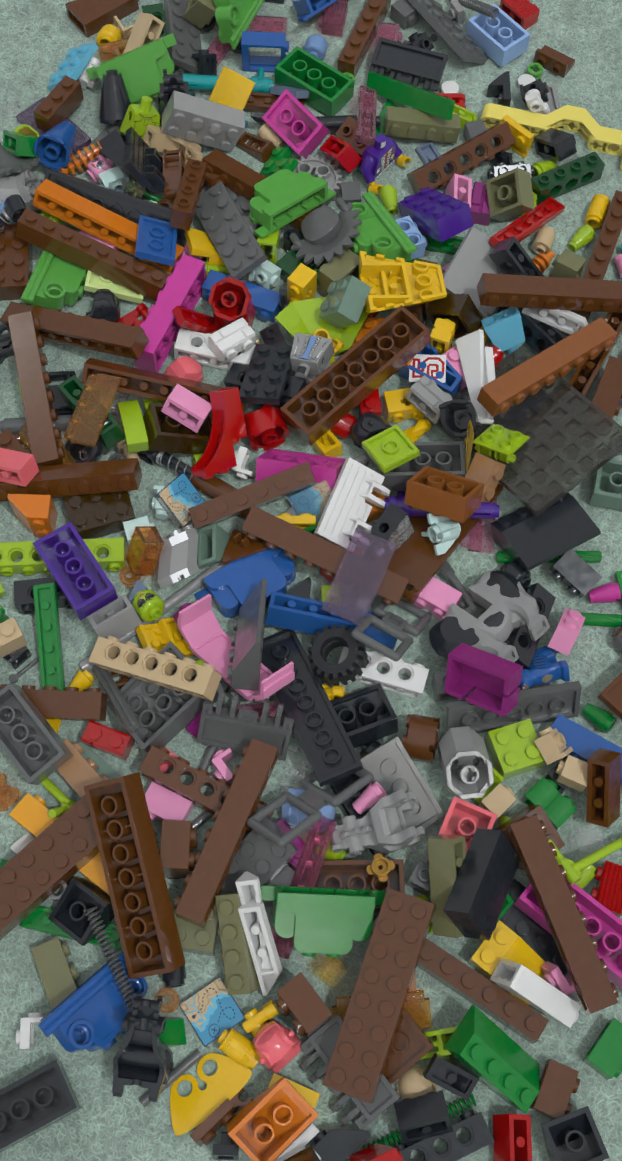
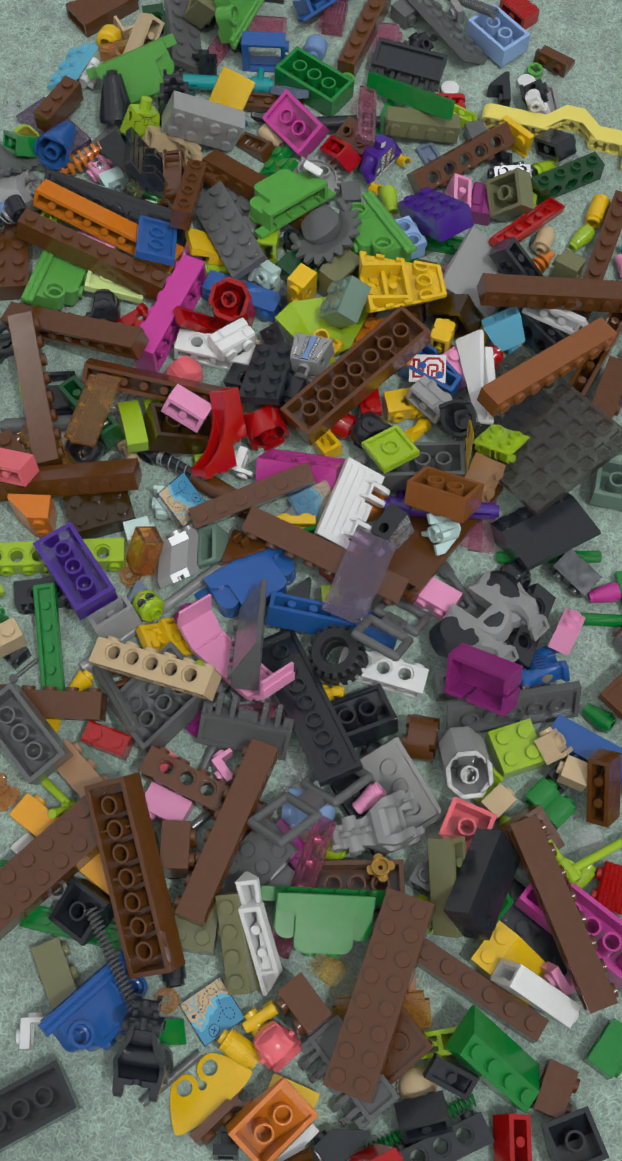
none -> white tile [303,160,323,178]

